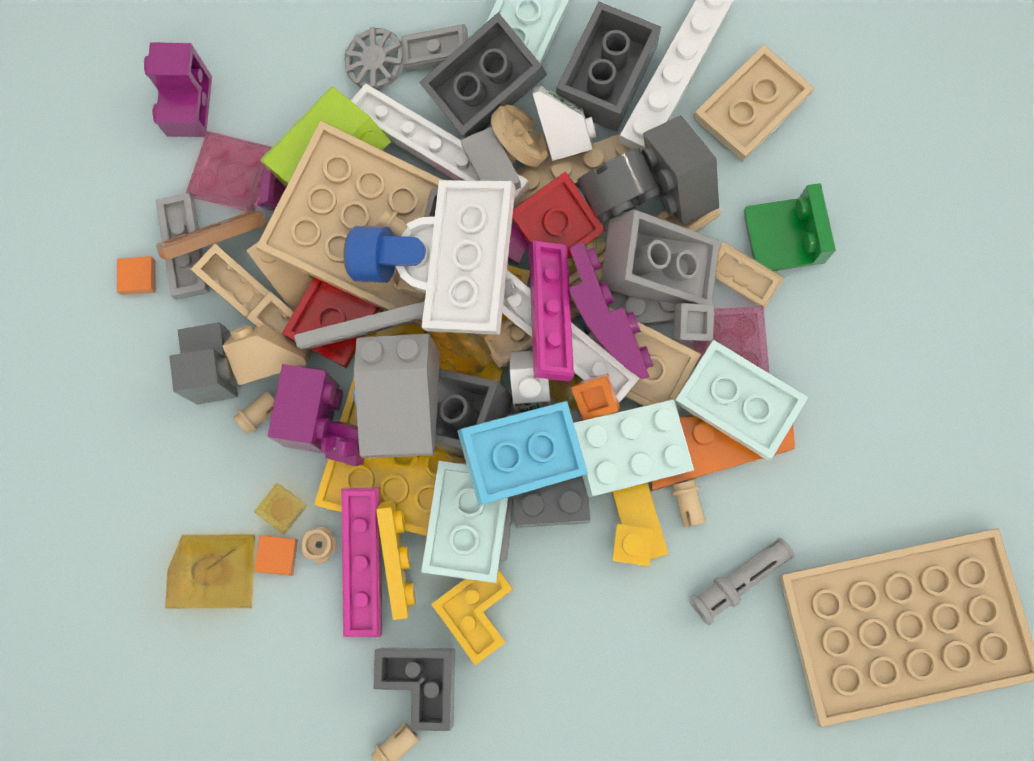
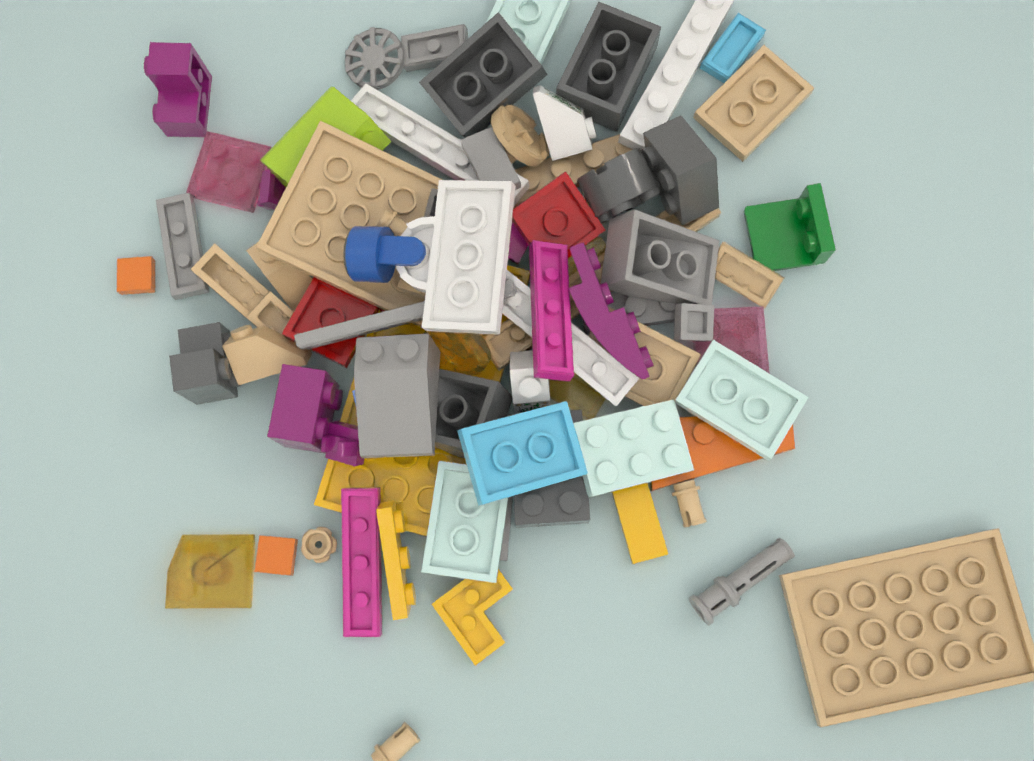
medium nougat tile [155,210,267,260] -> none
tan pin [233,391,275,434] -> none
clear yellow plate [254,483,308,534] -> none
dark grey brick [373,647,455,731] -> none
orange plate [571,373,620,421] -> none
yellow plate [612,524,654,567] -> none
none -> medium azure tile [700,13,766,83]

